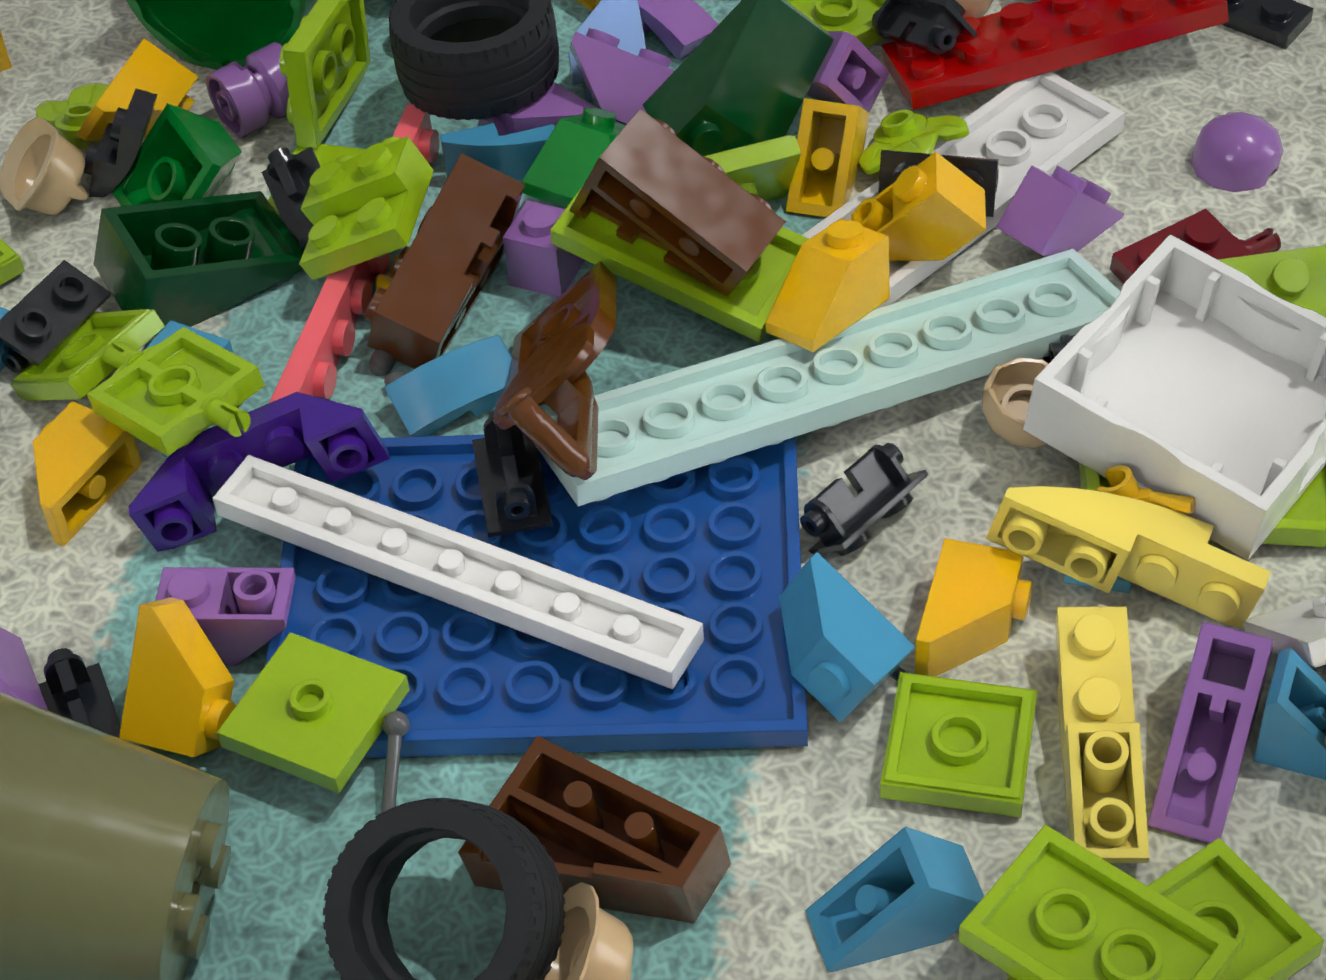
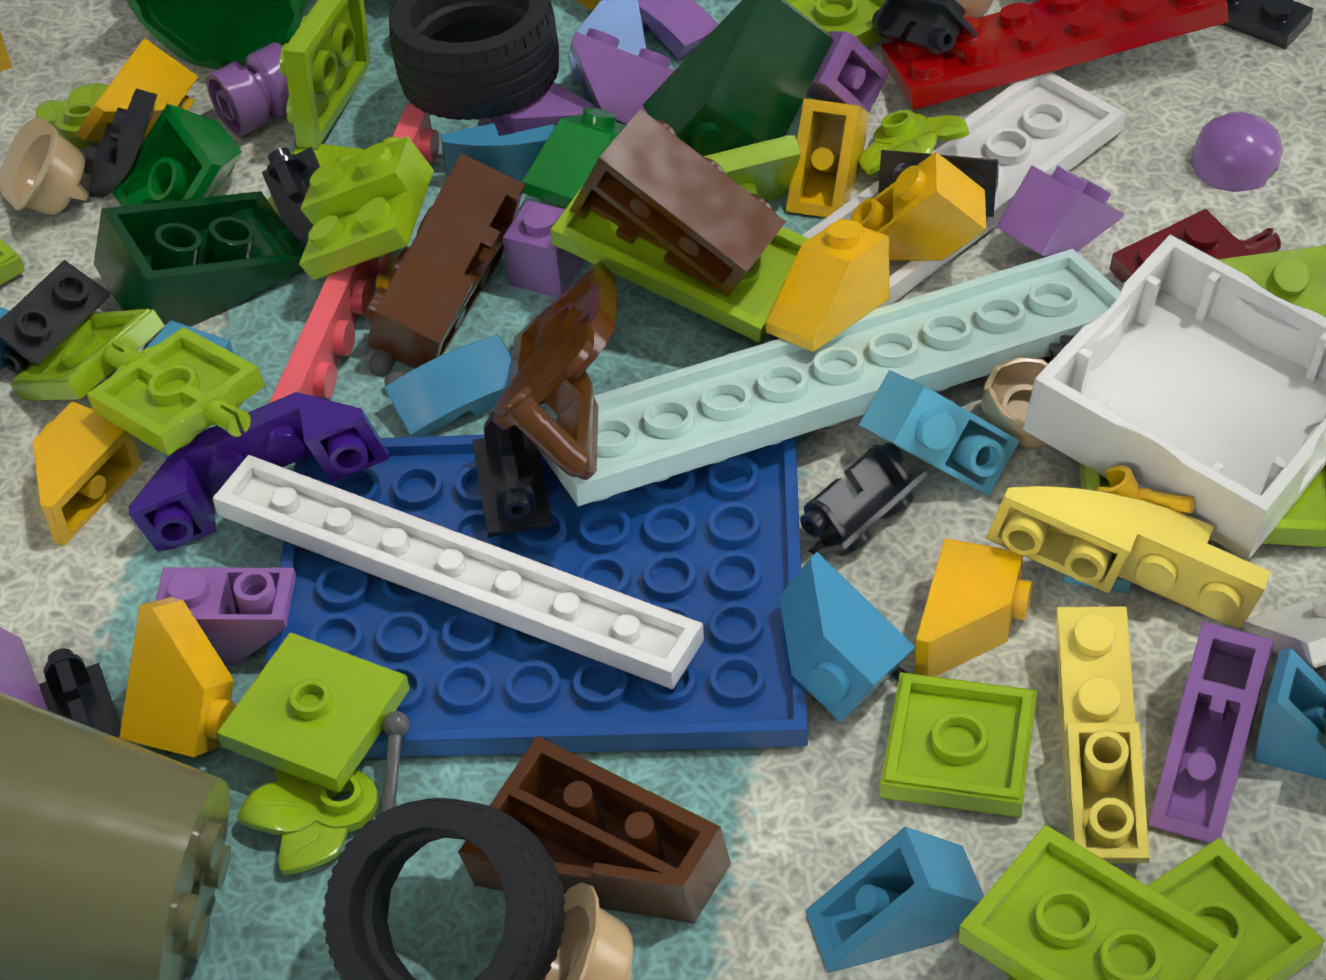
none -> lime plate [237,768,379,875]
none -> medium azure slope [859,370,1020,496]

